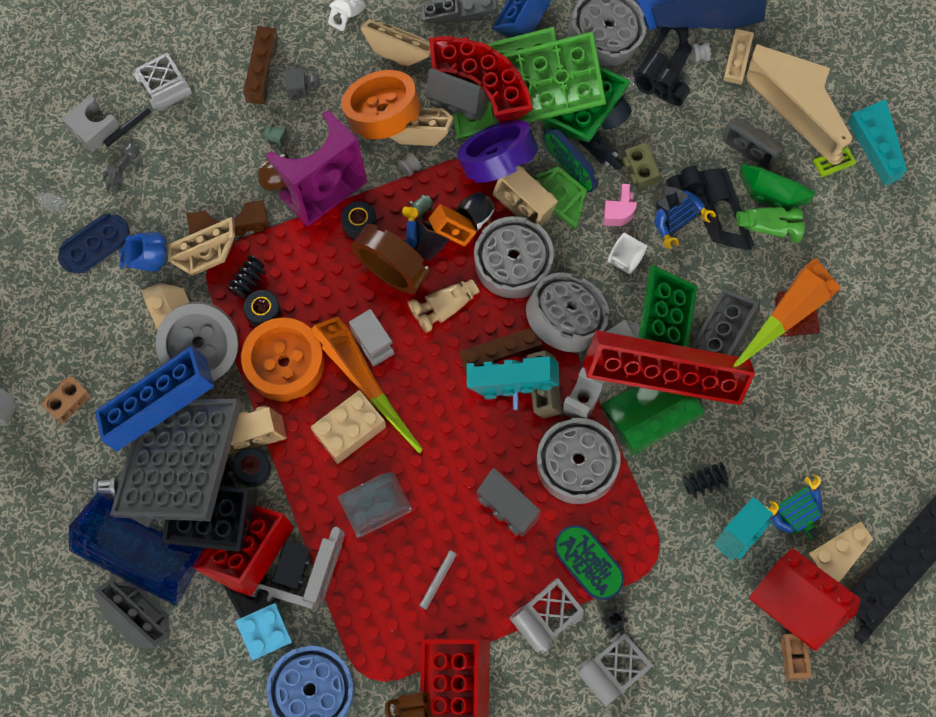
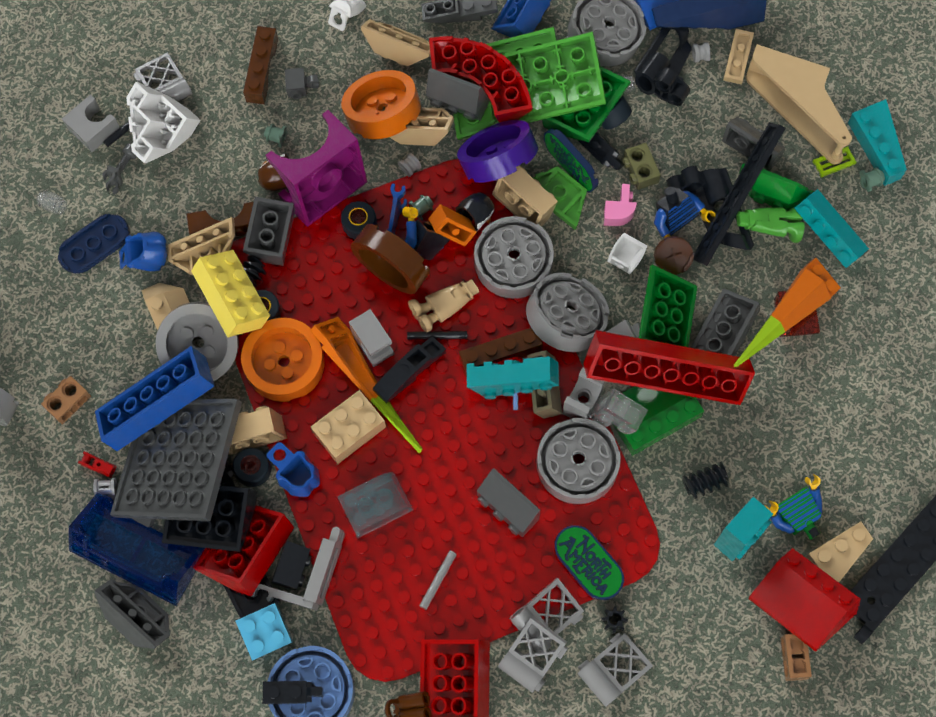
none -> red bar [78,451,117,478]
none -> white brick [126,82,201,163]
none -> light yellow brick [191,250,270,337]
none -> dark grey slope [243,197,295,266]
none -> black hinge [262,681,323,705]
none -> blue piece [266,442,320,497]
none -> black slope [373,336,446,404]
none -> blue flag [388,184,408,234]
none -> black bar [407,331,467,340]
none -> light grey piece [498,616,568,693]
none -> clear brick [589,388,648,434]
none -> reddish brown tile [654,236,694,275]
none -> black tile [693,122,786,266]
none -> teal brick [794,189,869,268]
none -> sand green brick [859,168,885,192]

